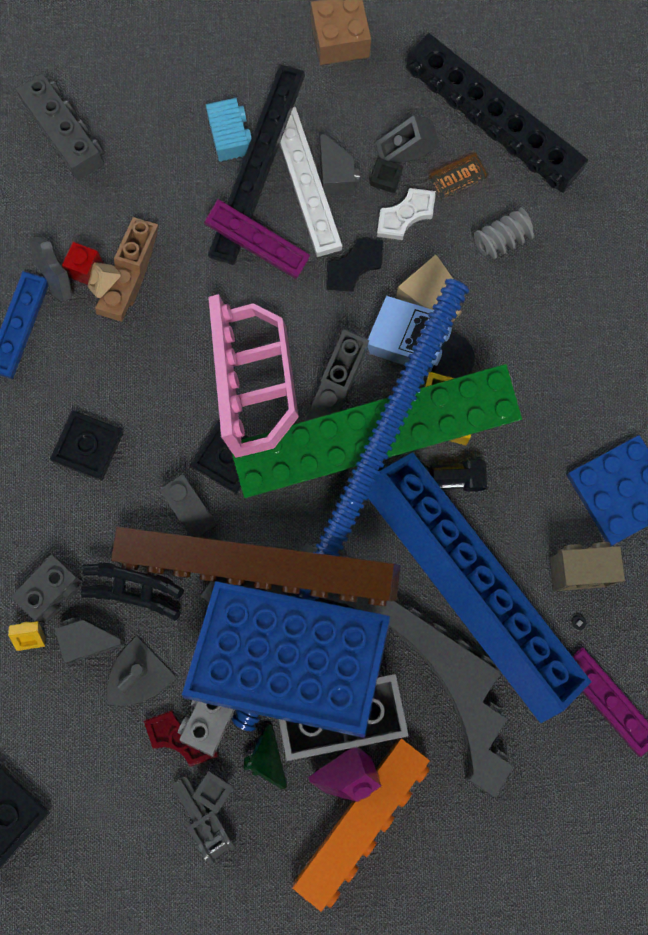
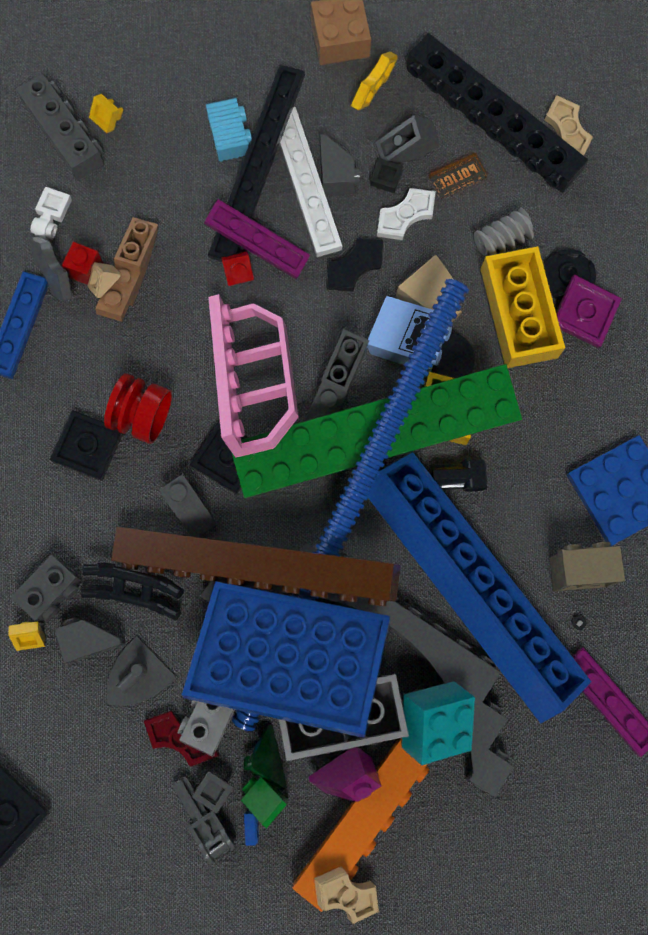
none -> white plate [30,186,72,240]
none -> yellow tile [89,94,124,133]
none -> red wheel [104,373,172,444]
none -> red plate [221,252,254,286]
none -> green slope [241,777,288,829]
none -> blue tile [244,811,259,846]
none -> tan tile [314,867,379,924]
none -> yellow tile [351,51,398,110]
none -> teal brick [402,681,475,765]
none -> yellow brick [481,246,565,368]
none -> tan tile [544,95,593,155]
none -> black tile [544,249,596,300]
none -> magenta tile [556,275,622,348]

